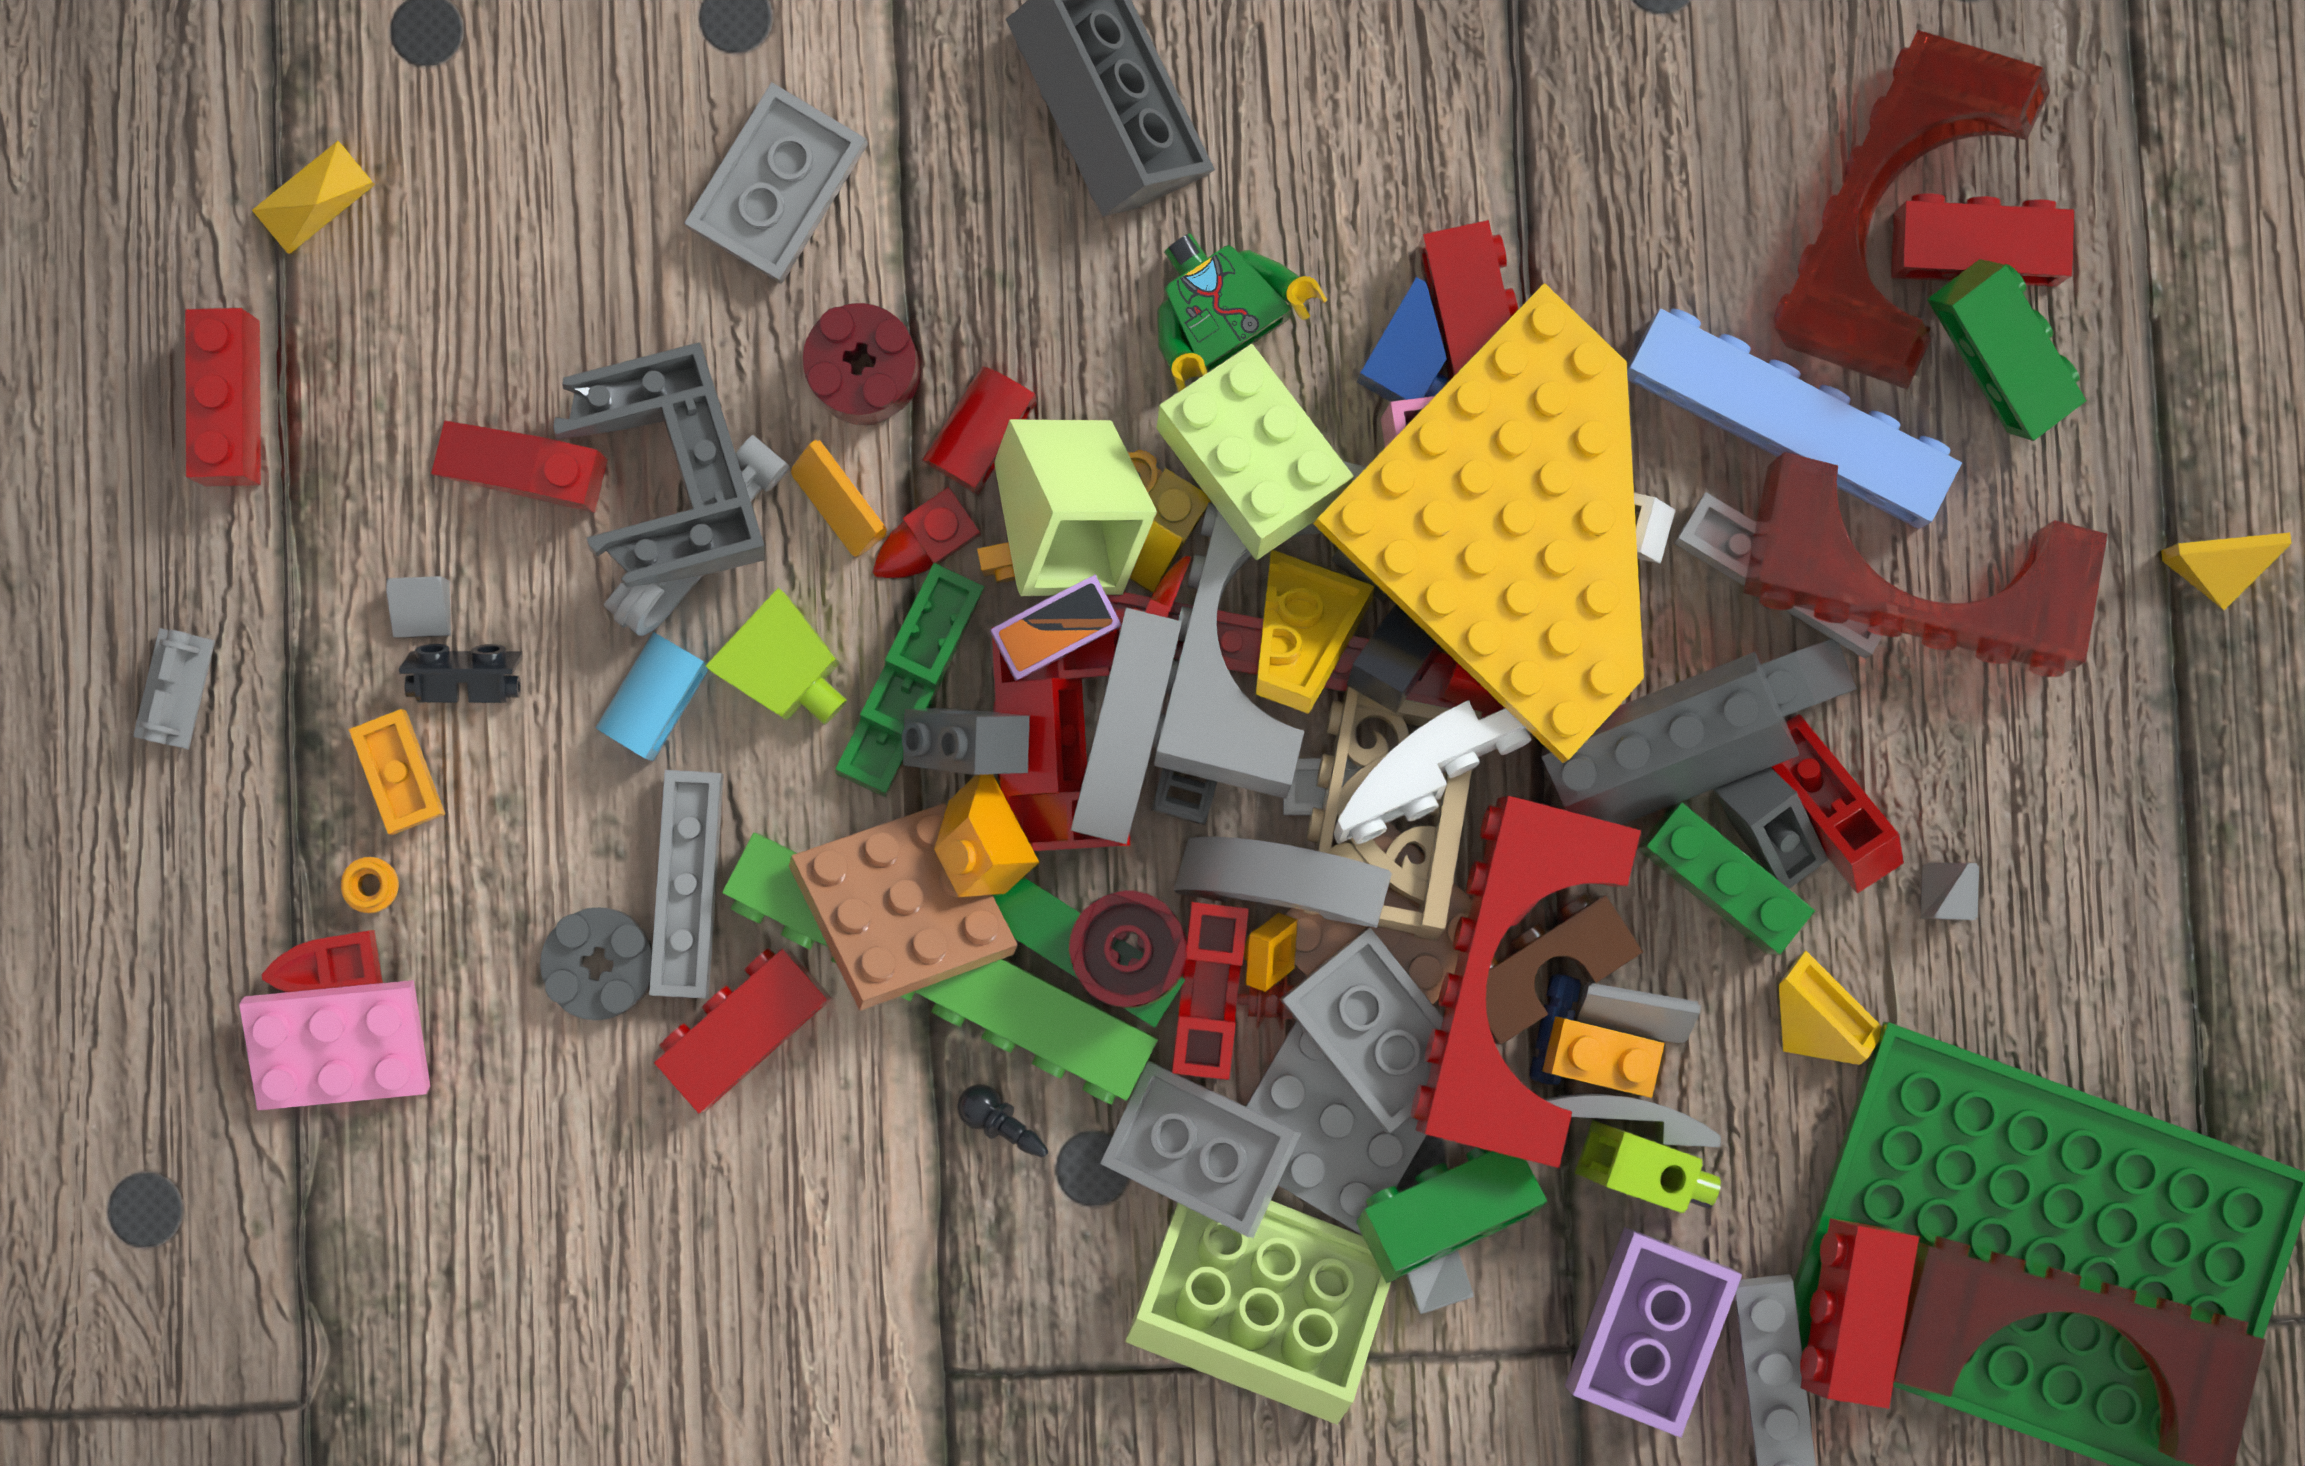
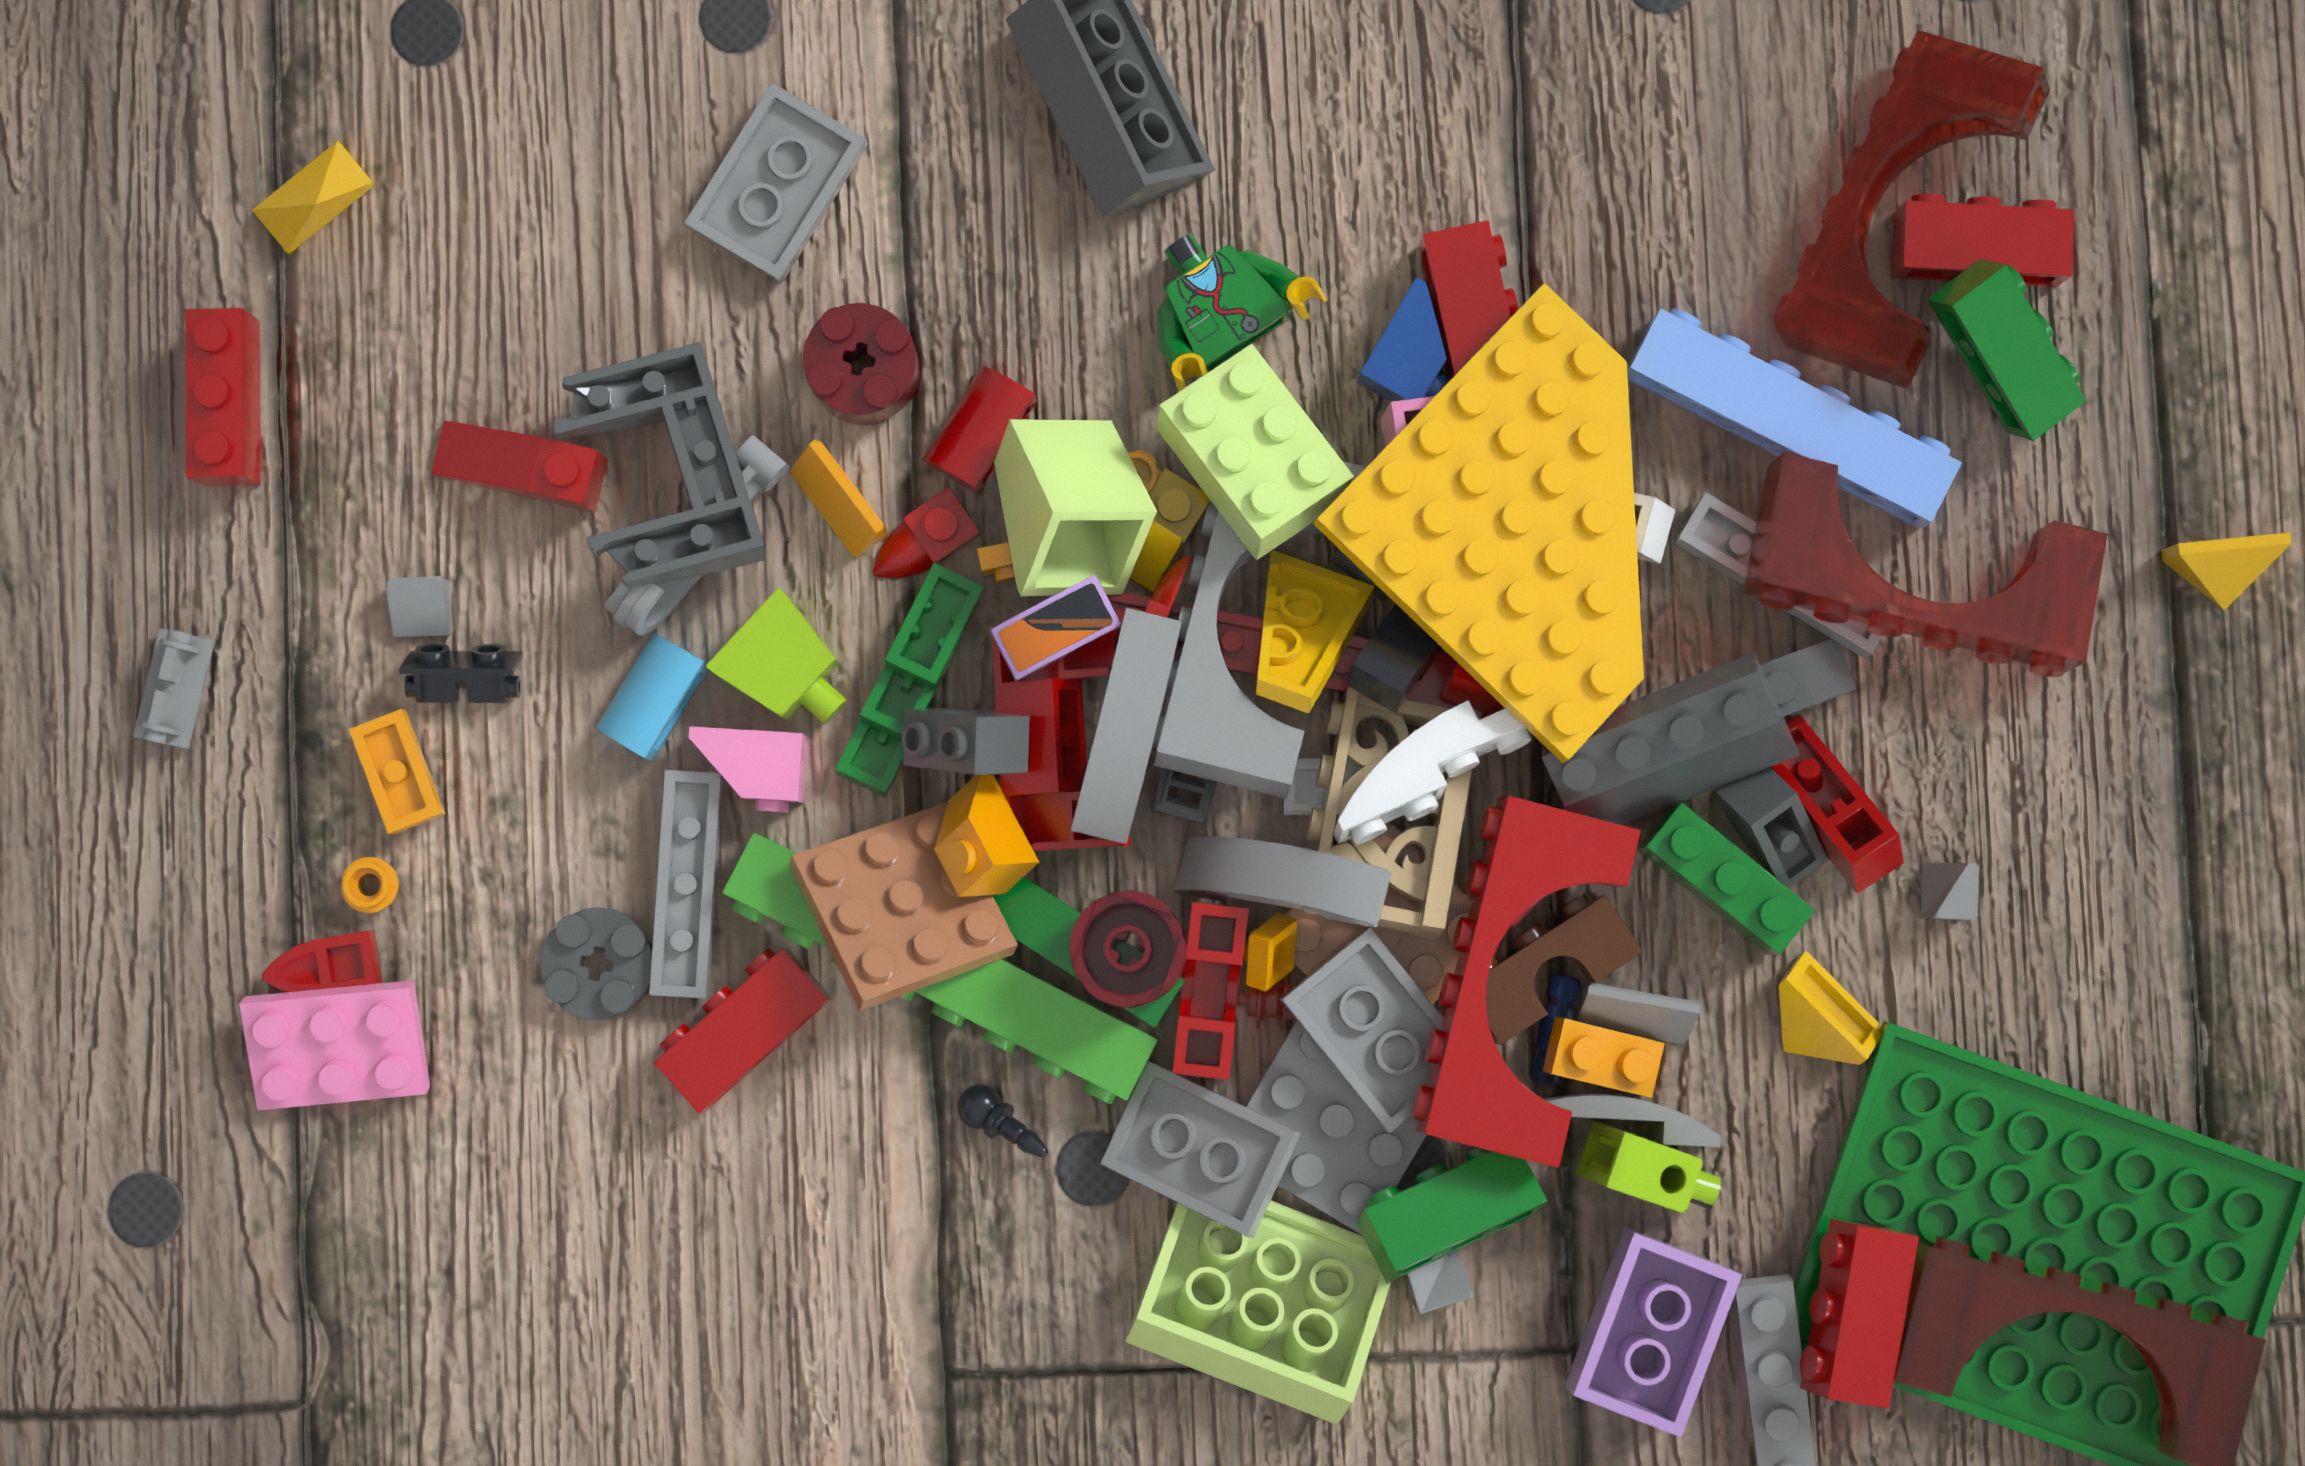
none -> bright pink slope [688,726,808,813]

